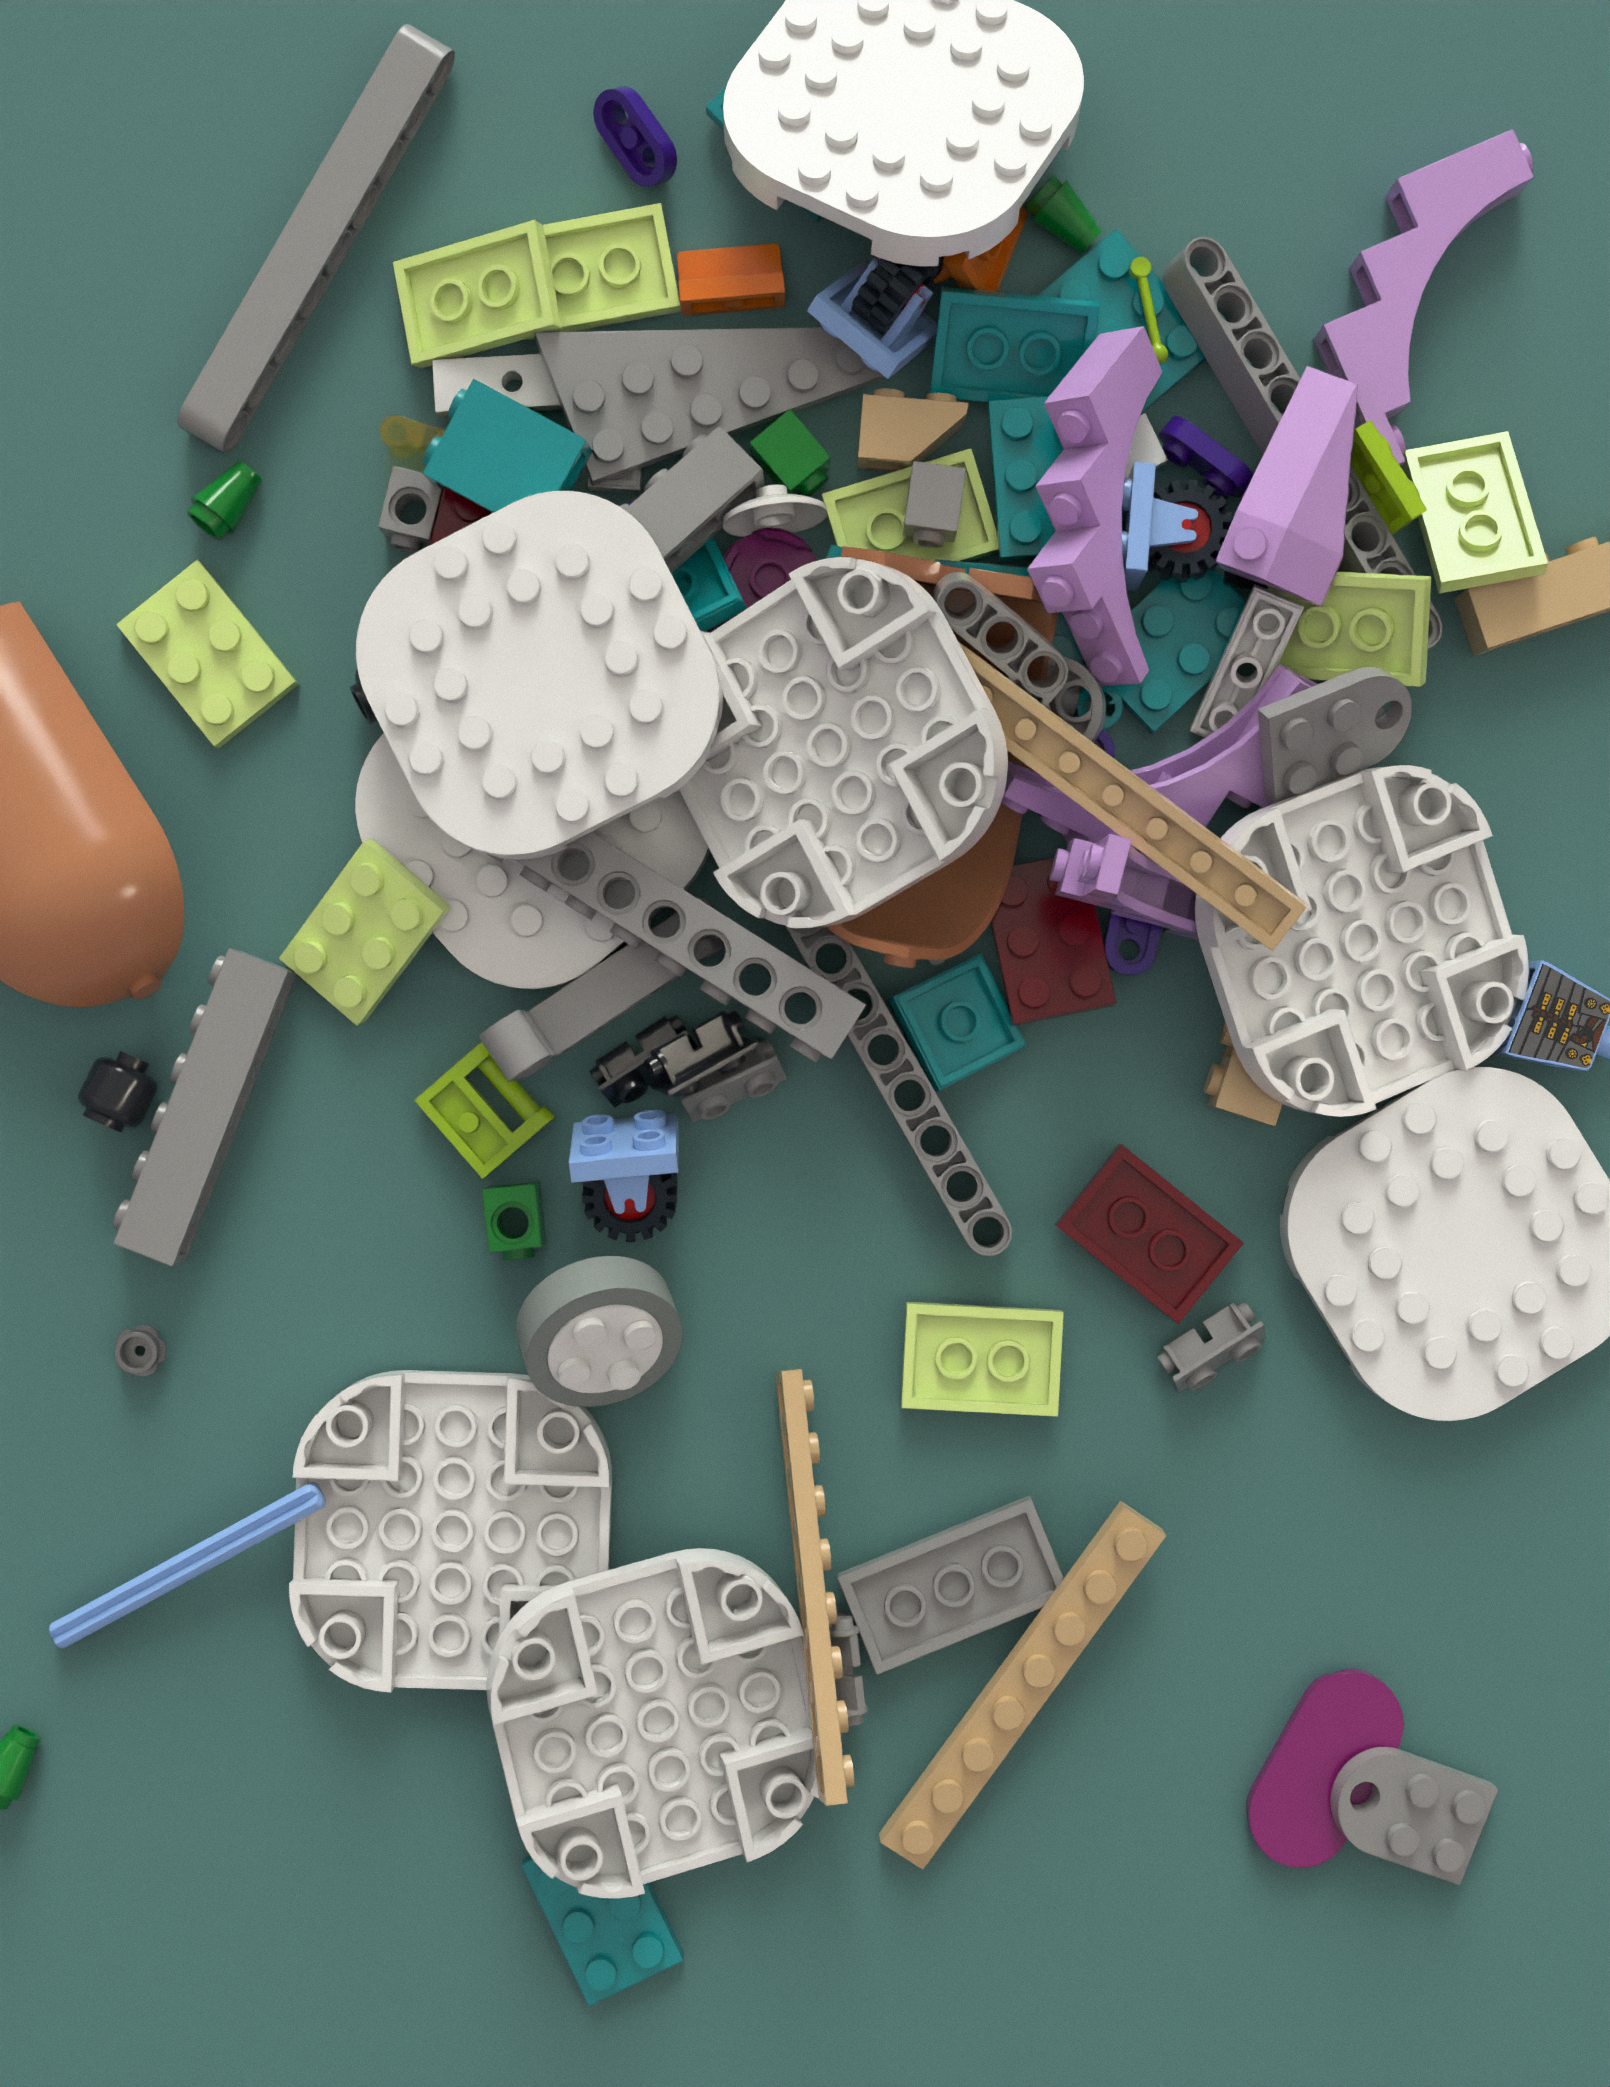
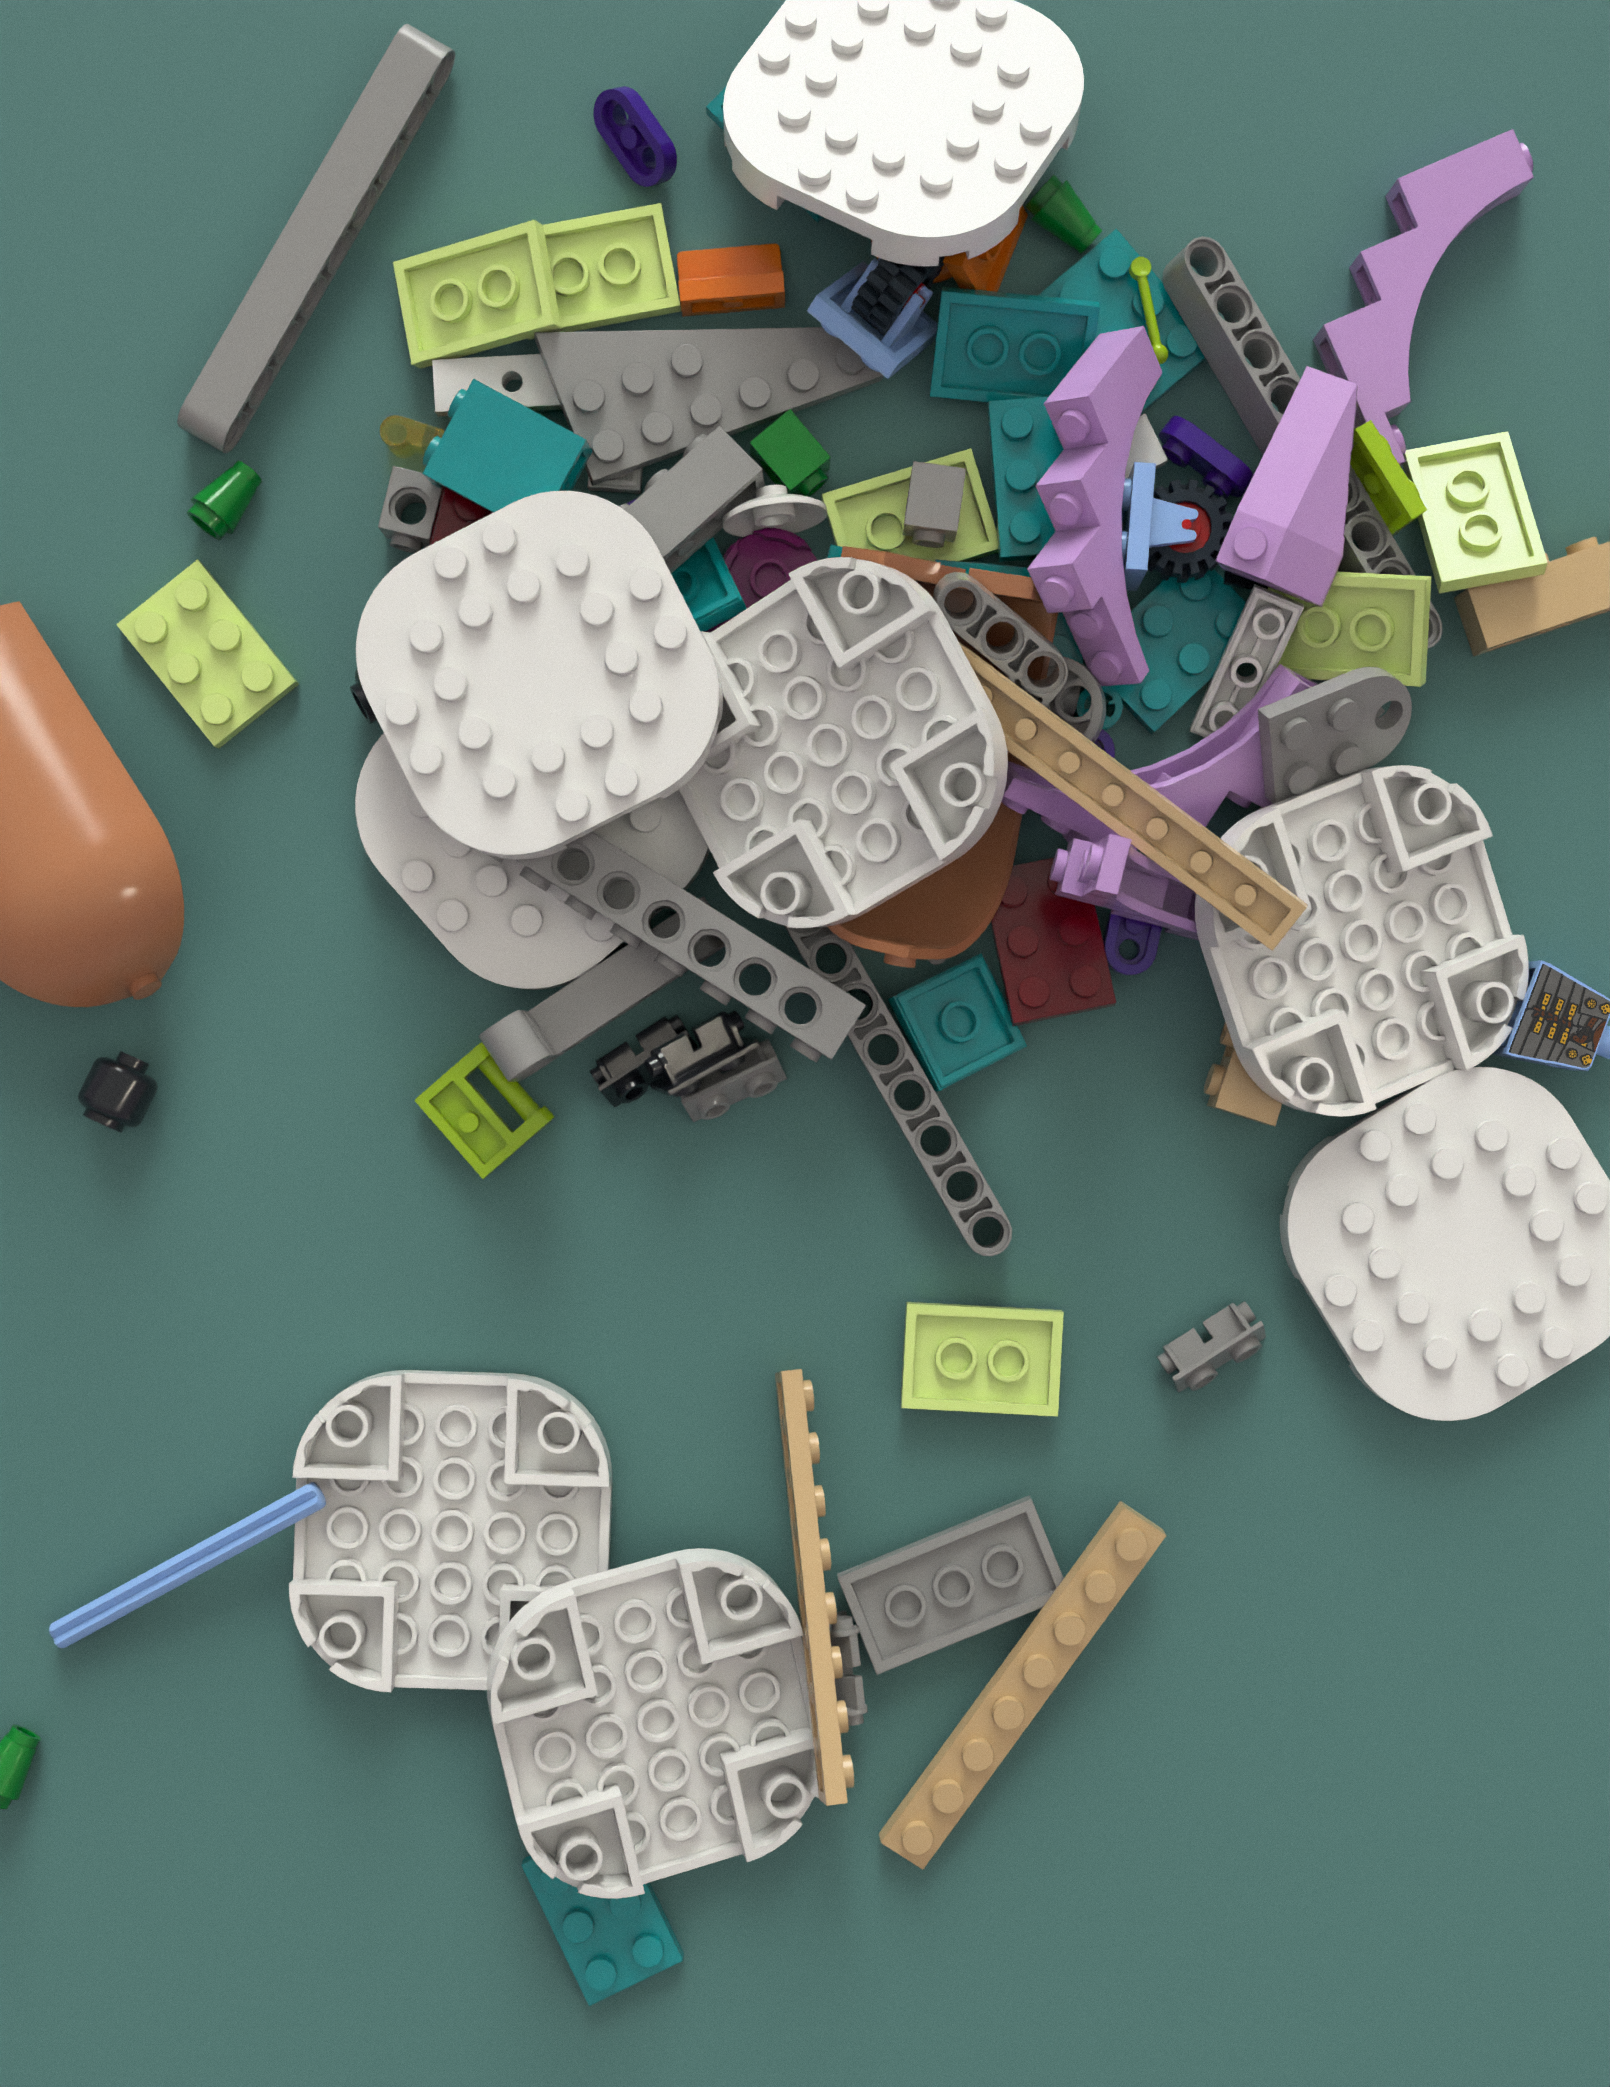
light grey brick [113,948,297,1267] -> none
flat silver plate [115,1325,167,1377] -> none
yellowish green plate [279,838,451,1026] -> none
green brick [482,1181,546,1260] -> none
wheel [516,1256,683,1407] -> none
light blue plate [569,1109,679,1242] -> none
tan slope [857,388,968,472] -> none
dark red plate [1054,1144,1244,1325] -> none
magenta tile [1246,1668,1404,1868] -> none
light grey plate [1330,1747,1499,1885] -> none

